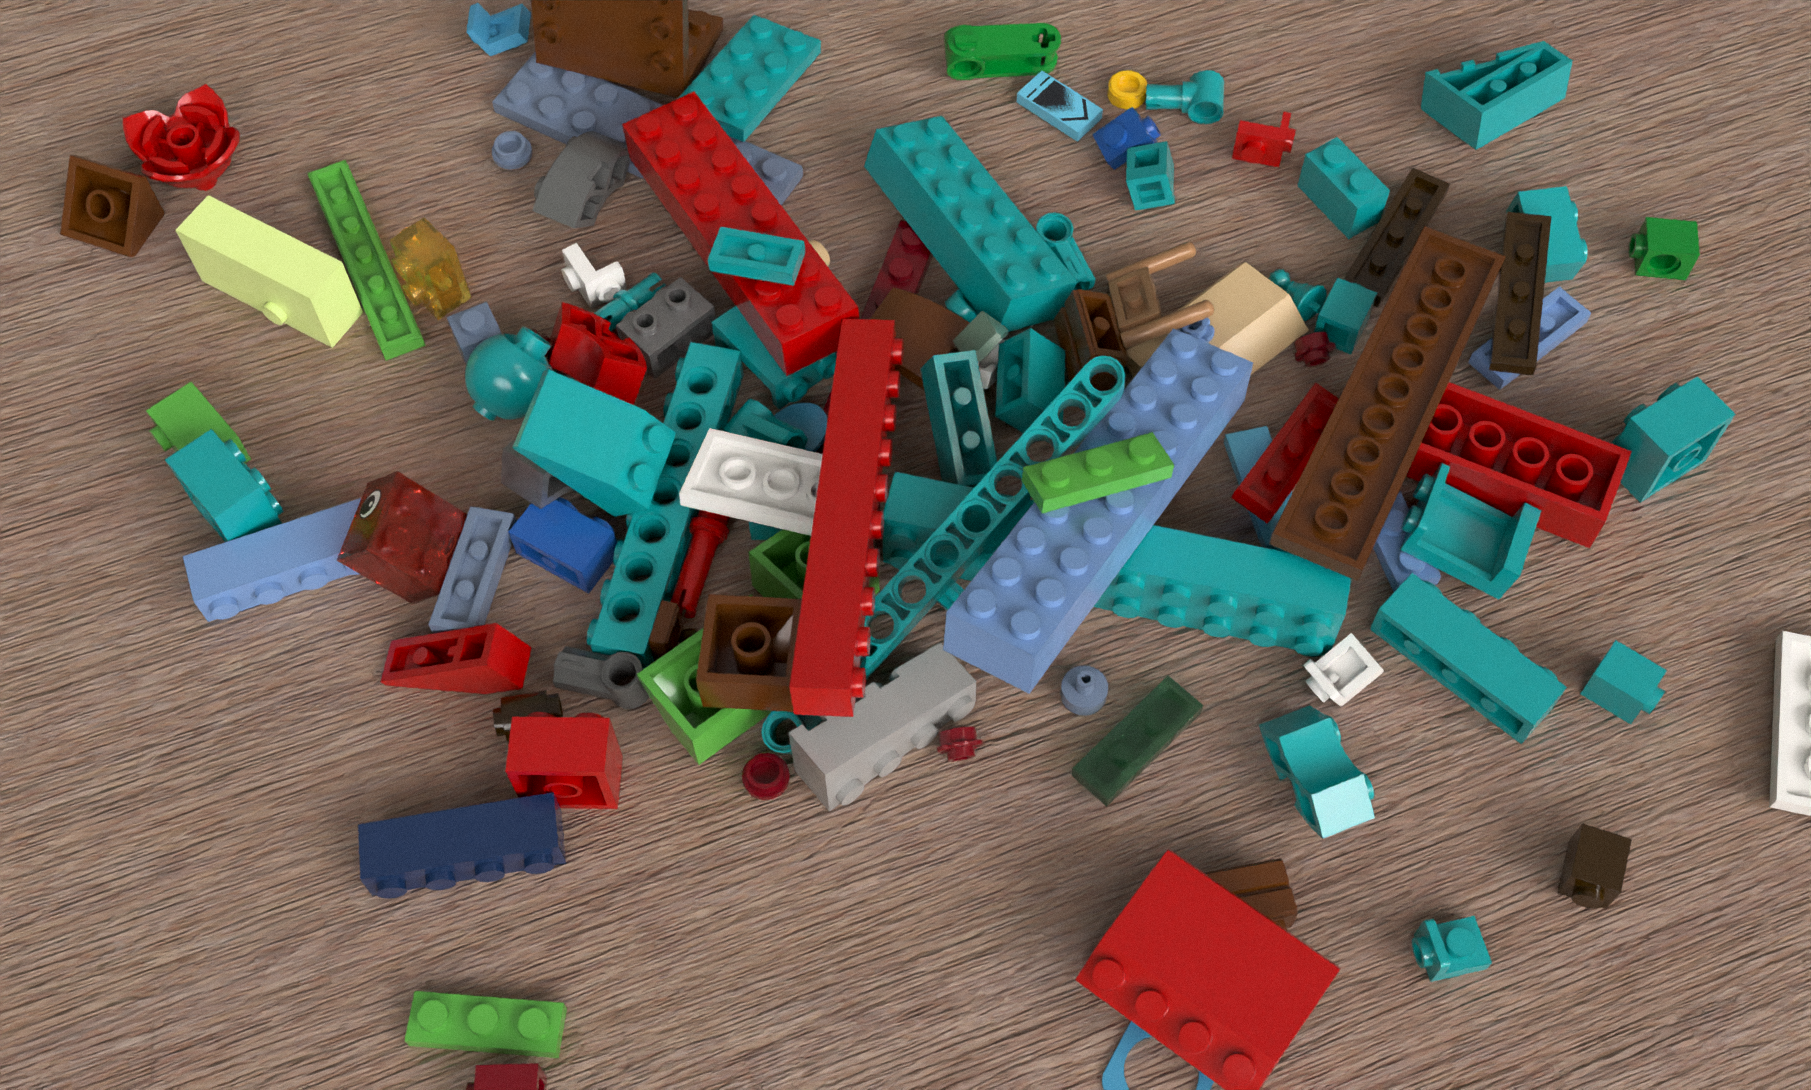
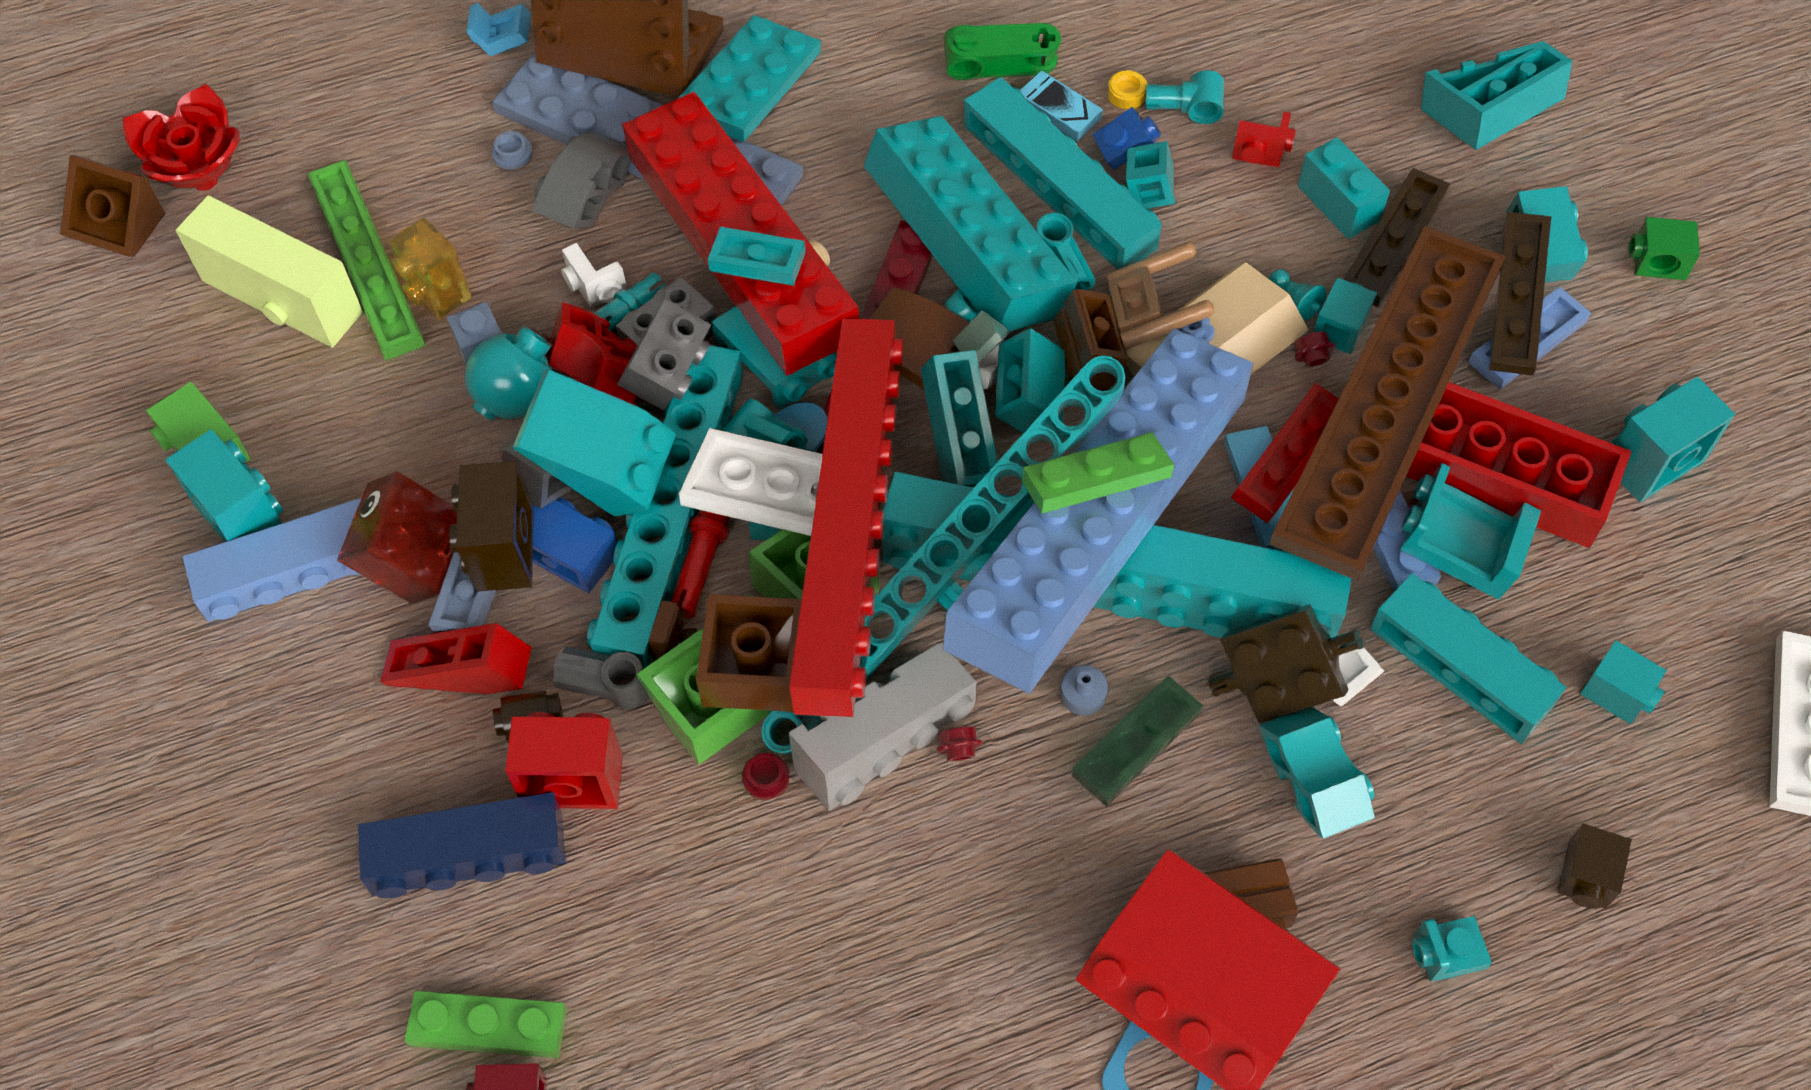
none -> dark brown brick [449,461,534,592]
none -> flat silver brick [617,299,711,410]
none -> teal brick [964,77,1162,270]
none -> dark brown plate [1208,604,1364,723]

